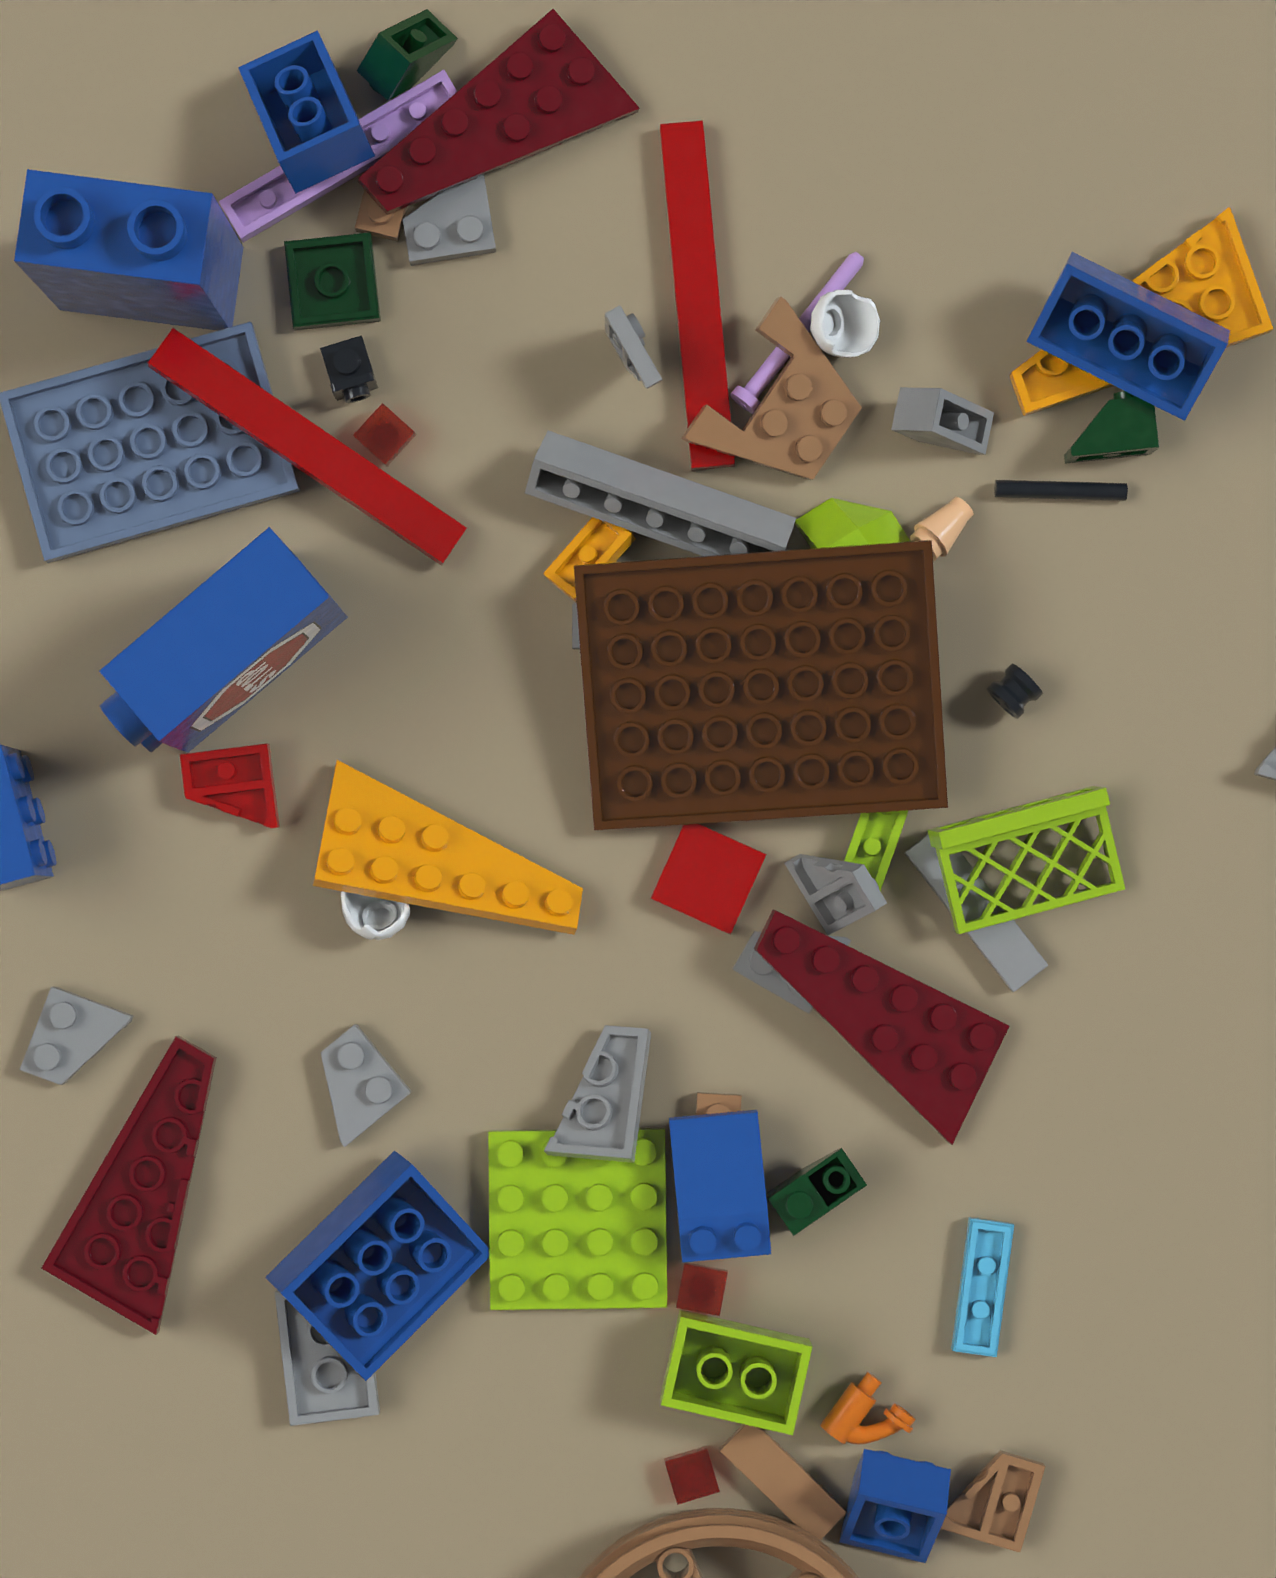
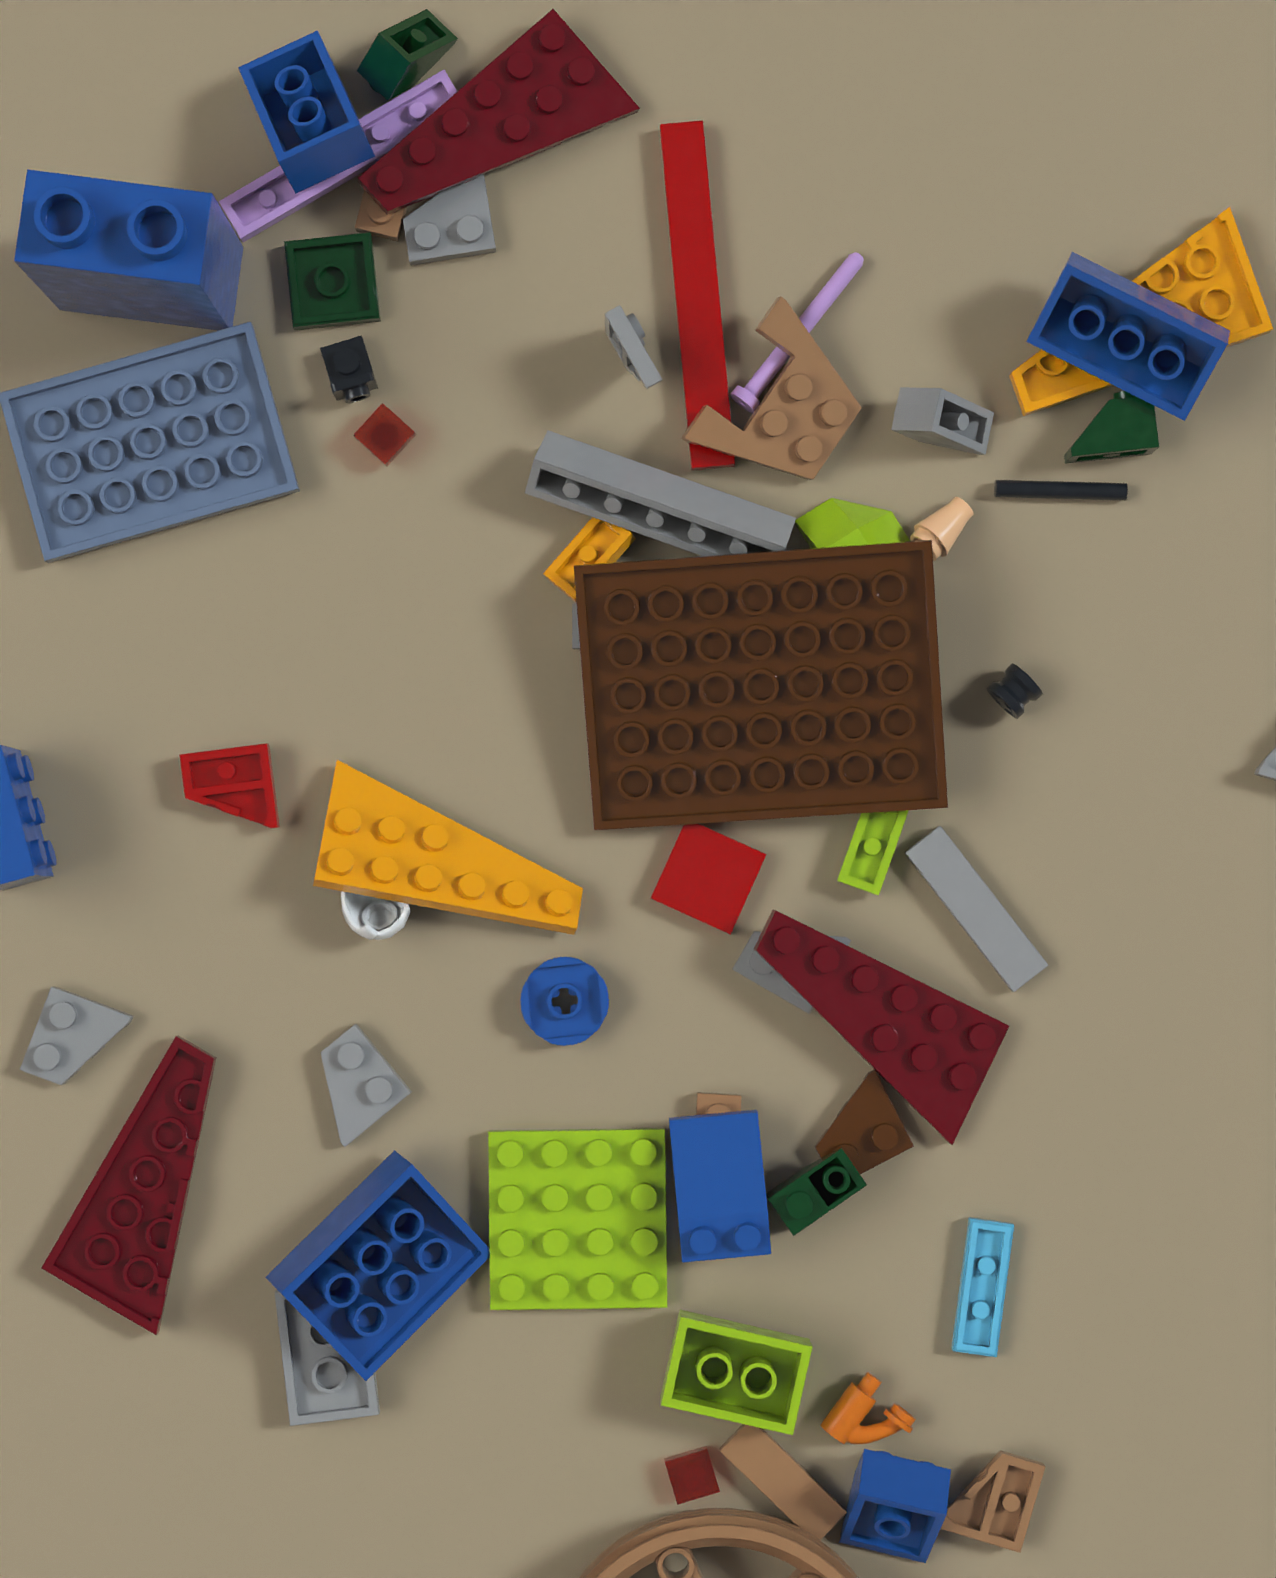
blue brick [99,527,348,753] -> none
red tile [148,328,467,566] -> none
light grey wing [544,1025,651,1163] -> none
clear red plate [676,1262,728,1316] -> none
light grey wing [784,854,887,935] -> none
white hair [810,290,880,357] -> none
lime fence [928,786,1125,934] -> none
none -> blue plate [520,957,609,1046]
none -> reddish brown wing [814,1069,914,1174]

